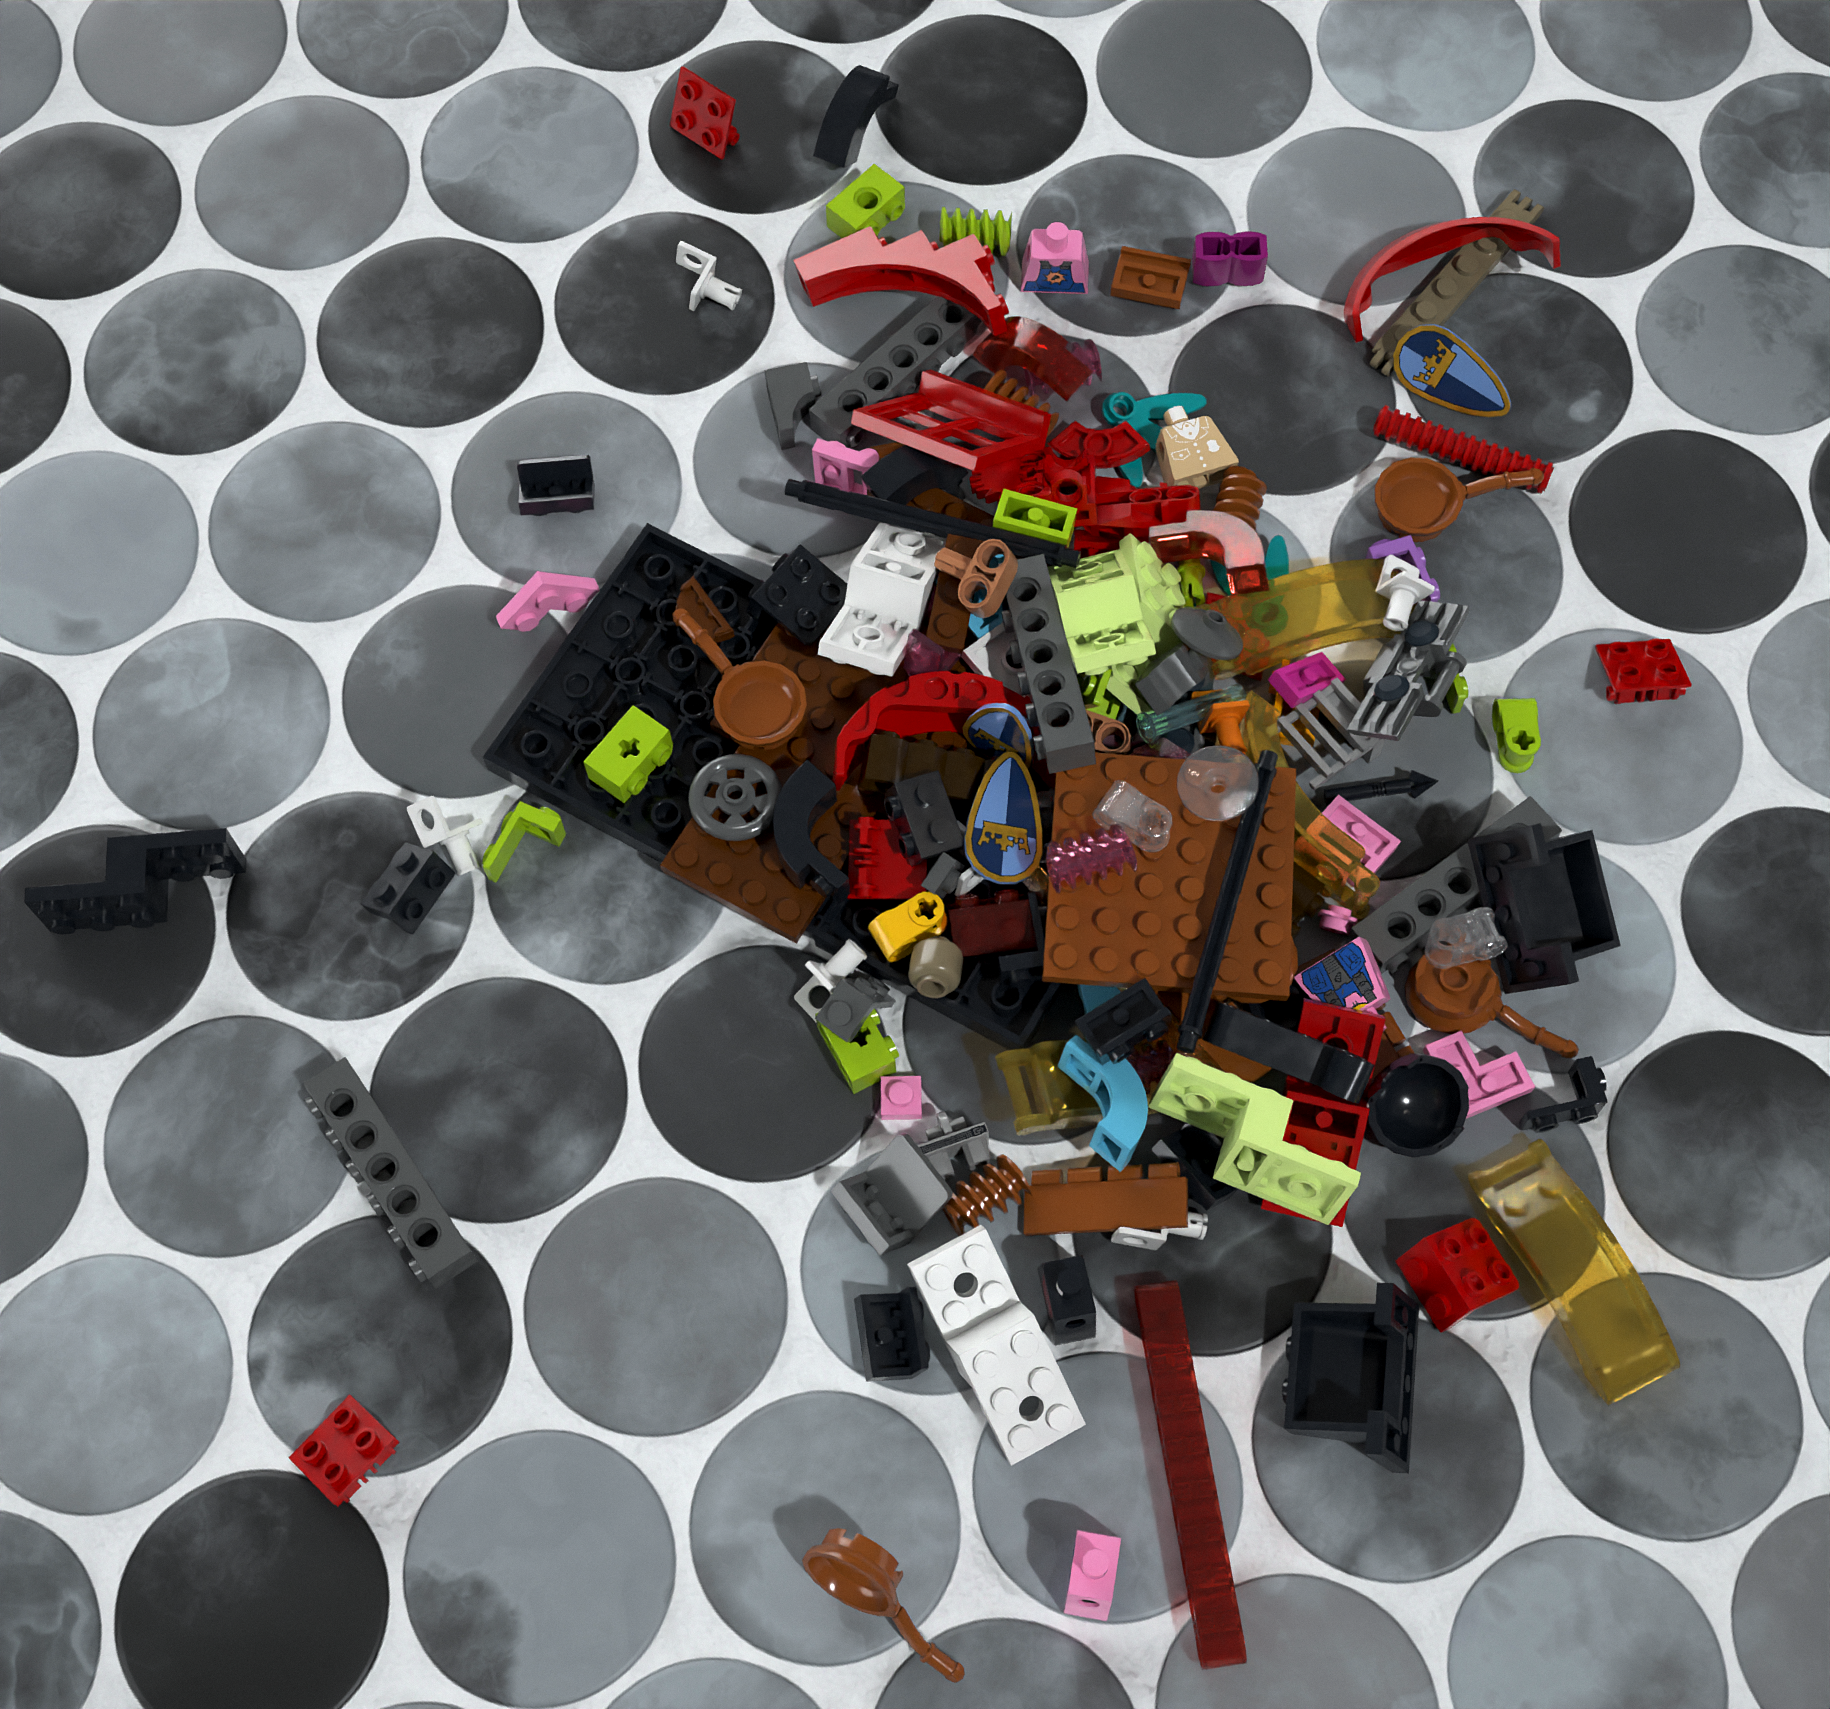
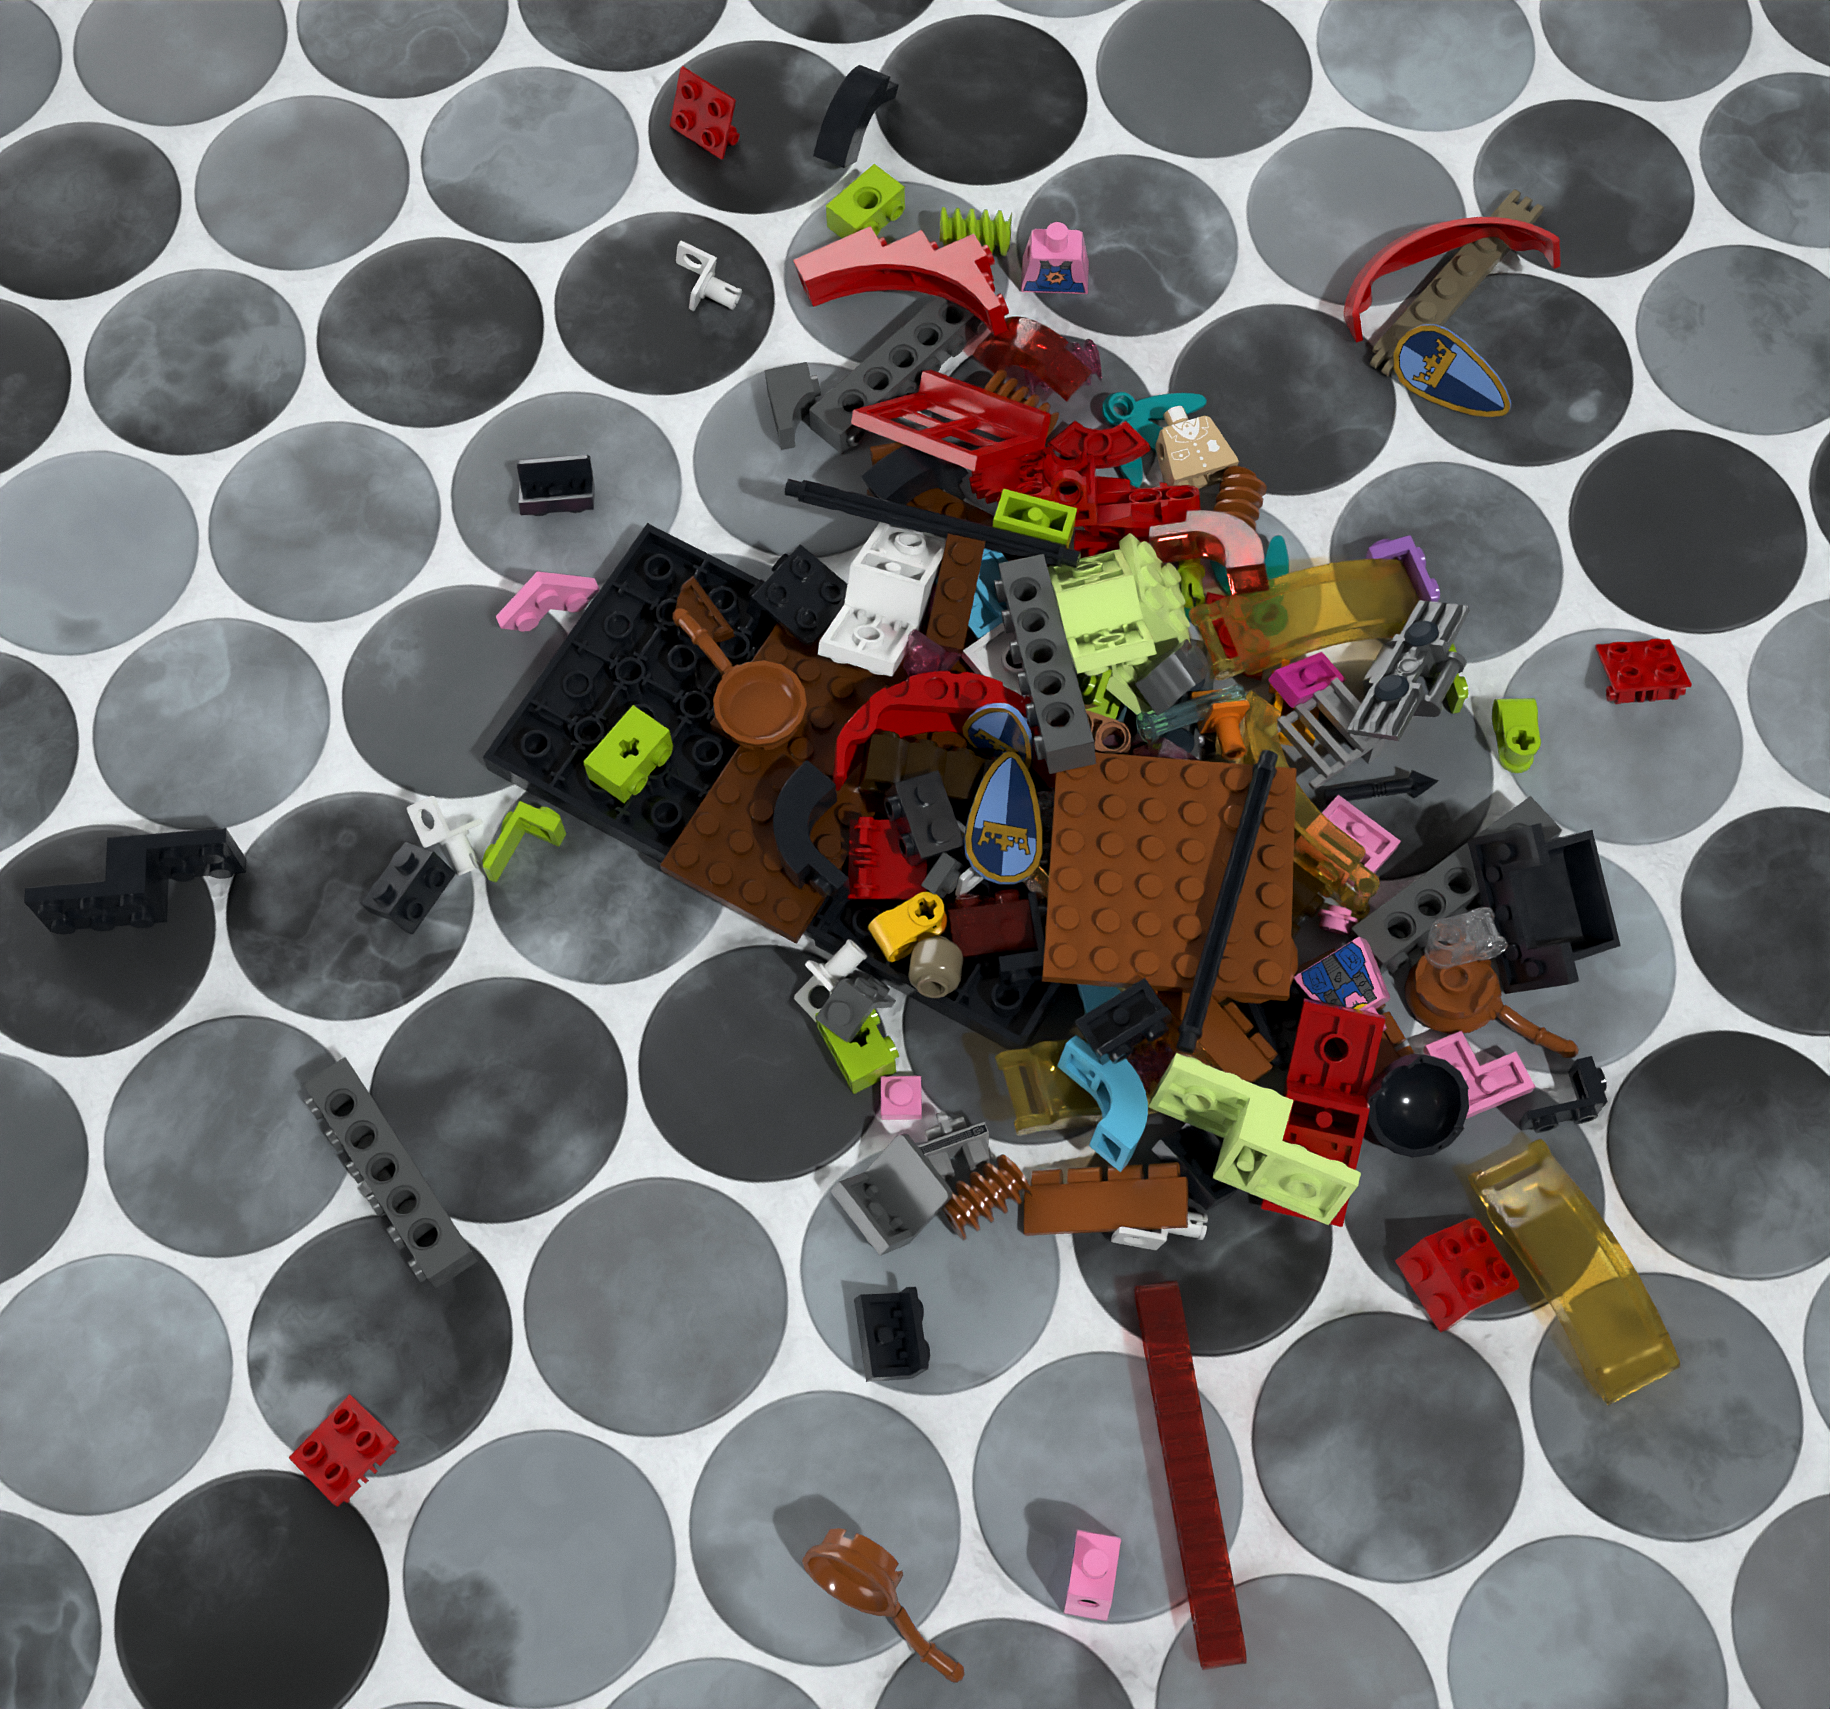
dark grey plate [689,754,782,841] -> none
bright pink plate [812,438,879,495] -> none
white bracket [907,1225,1086,1466] -> none
nougat beam [934,539,1018,618] -> none
black torso [1038,1255,1096,1346] -> none
clear pink piece [1046,824,1137,894] -> none
clear piece [1092,780,1172,852] -> none
dark orange plate [1110,246,1191,309] -> none
dark grey dish [1171,607,1243,660] -> none
clear dish [1177,745,1259,821] -> none
magenta brick [1192,231,1268,286] -> none
black beam [1202,1001,1375,1104] -> none
black windscreen [1282,1283,1419,1474] -> none
red piece [1373,405,1554,494] -> none
dark orange piece [1375,457,1544,542] -> none
white bracket [1376,555,1435,631] -> none

